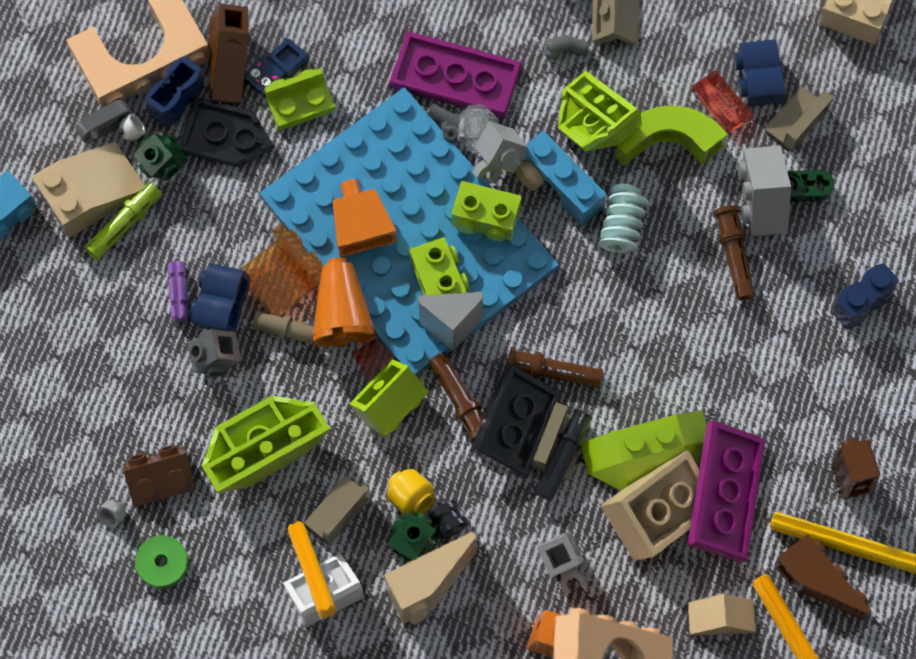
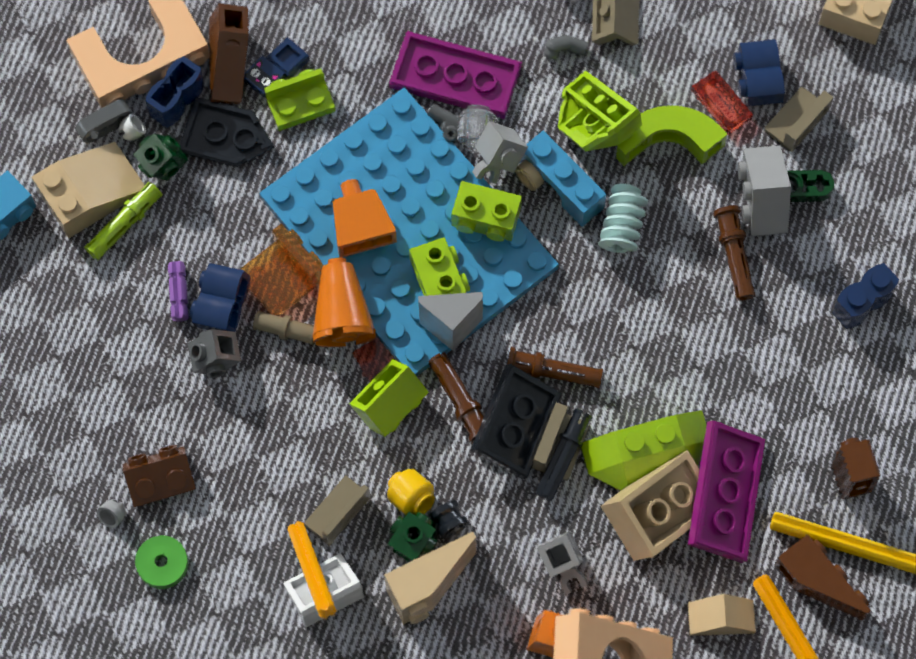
lime wedge [202,396,331,494] -> none

